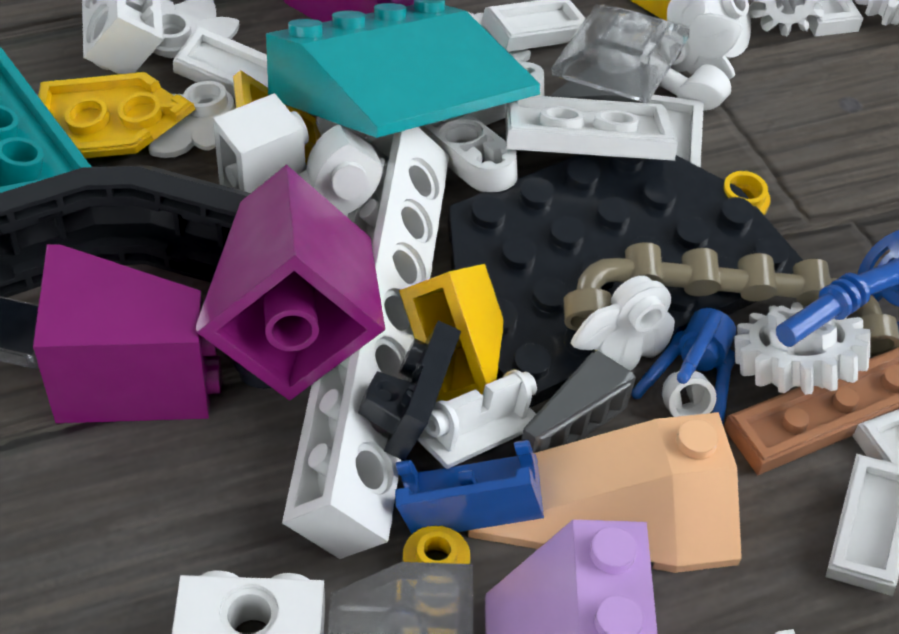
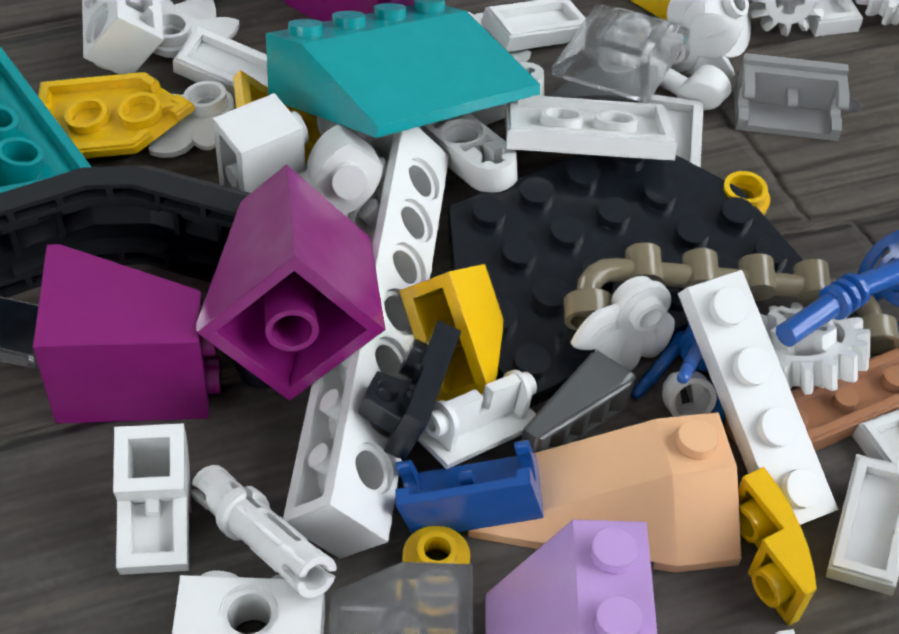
none -> white brick [113,423,191,575]
none -> white pin [191,465,337,598]
none -> white plate [678,270,838,525]
none -> light grey hinge [734,53,850,141]
none -> yellow slope [738,466,817,626]

